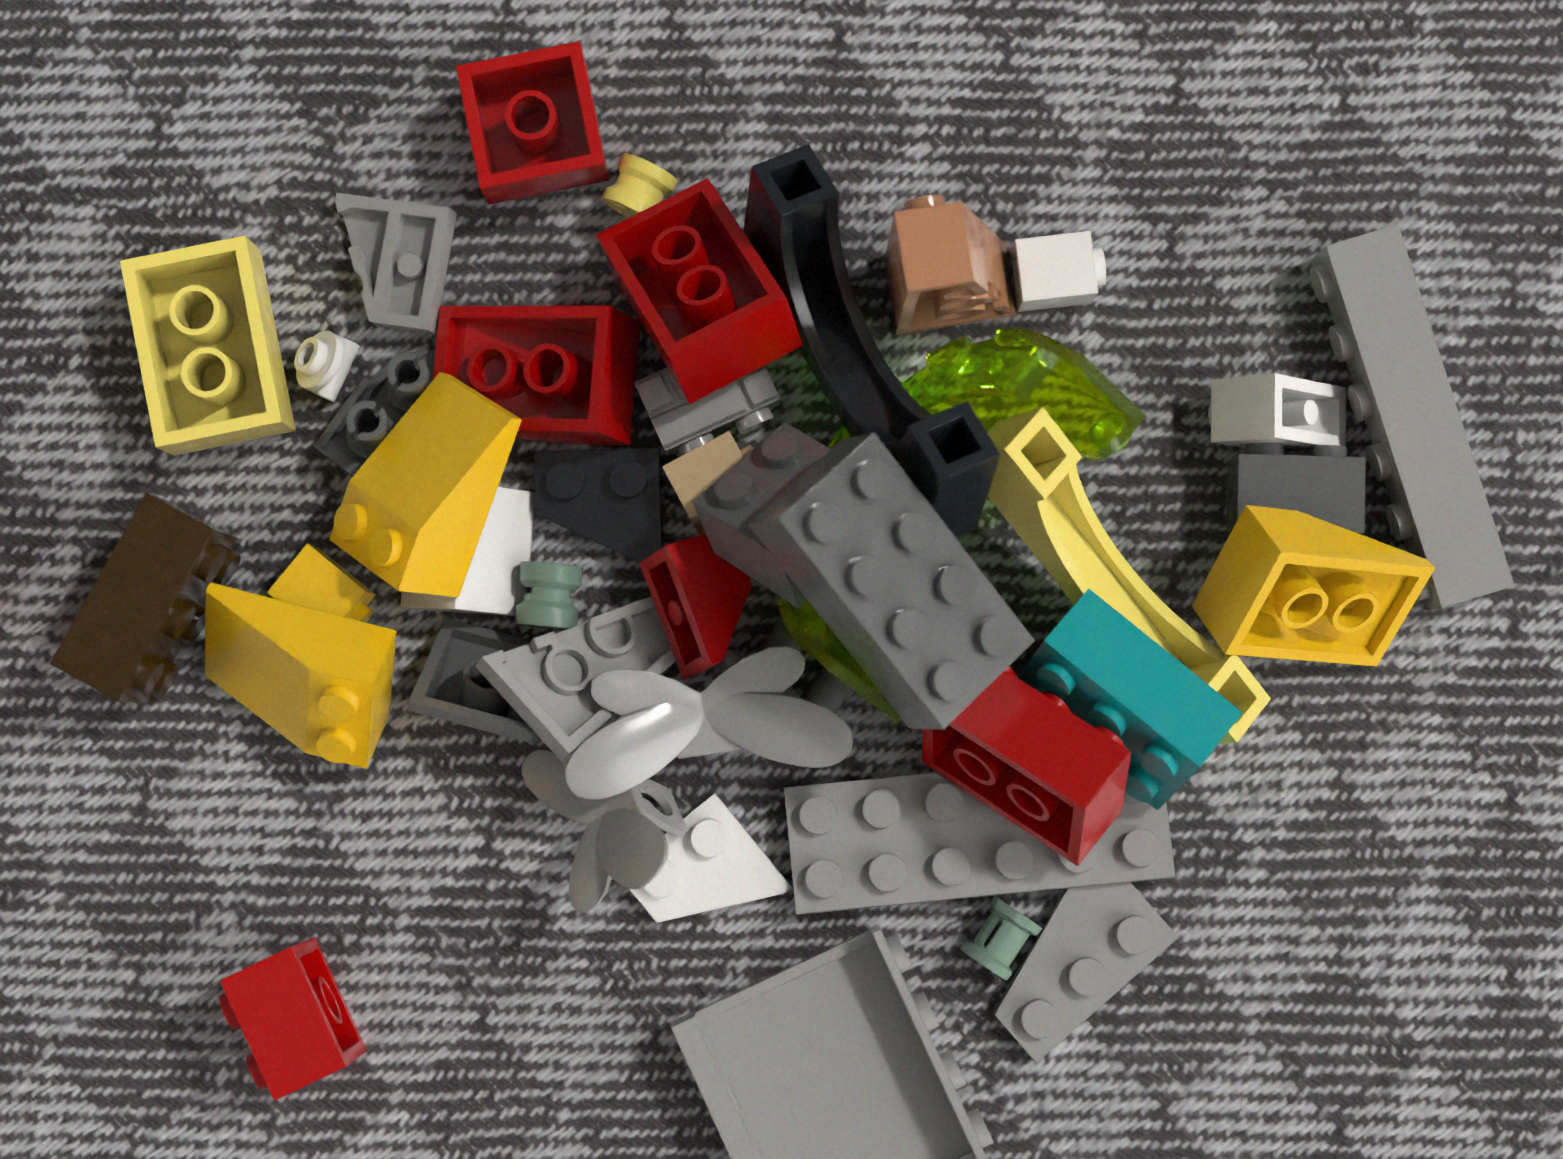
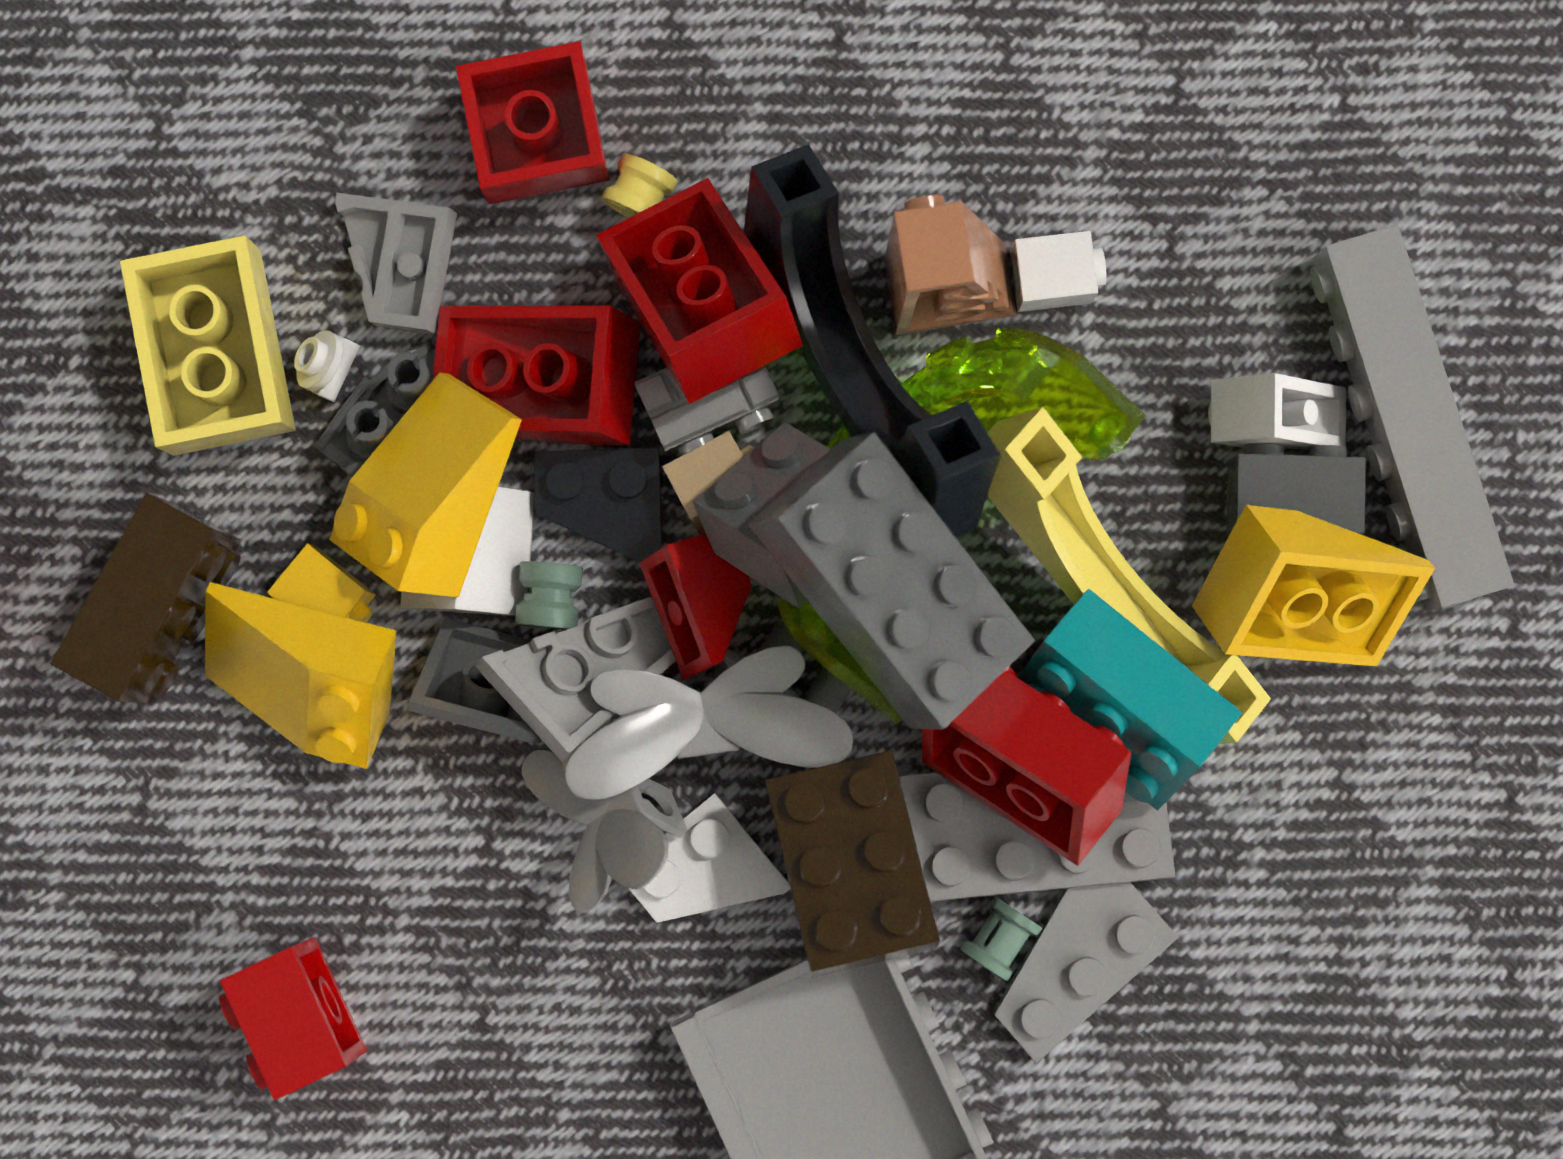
none -> dark brown brick [766,750,940,978]

